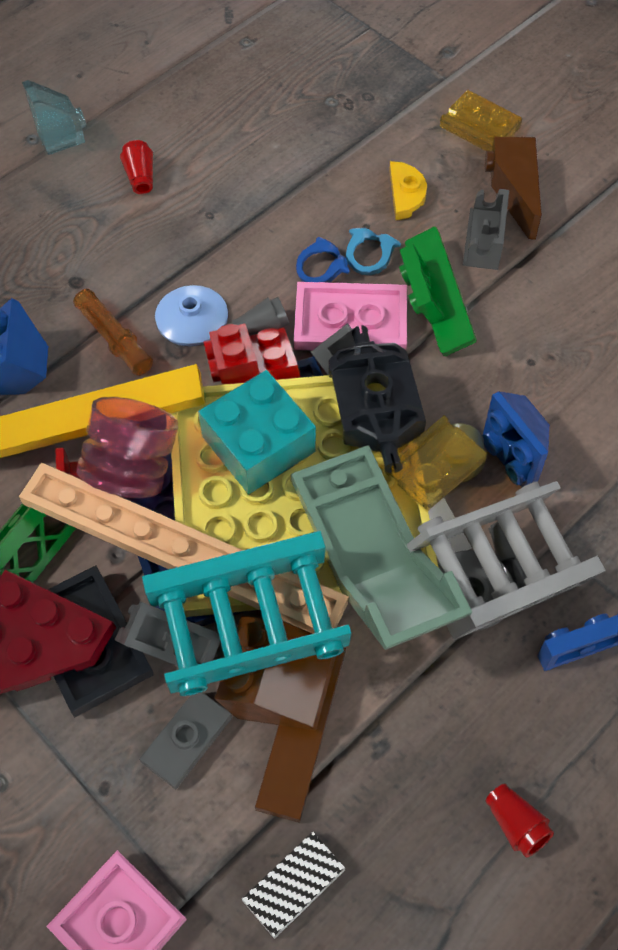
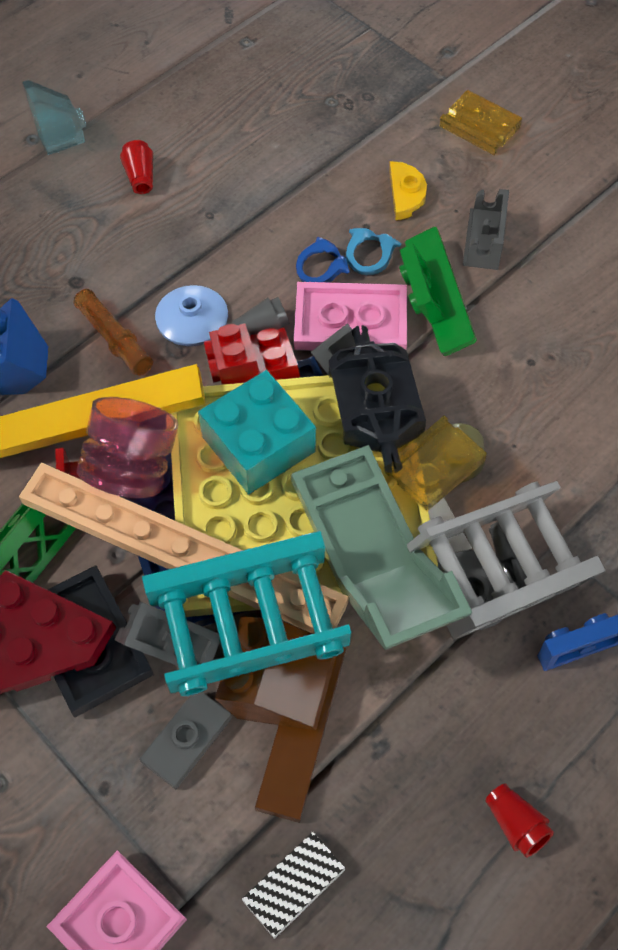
blue slope [482,391,550,488] -> none
reddish brown slope [485,136,542,239] -> none

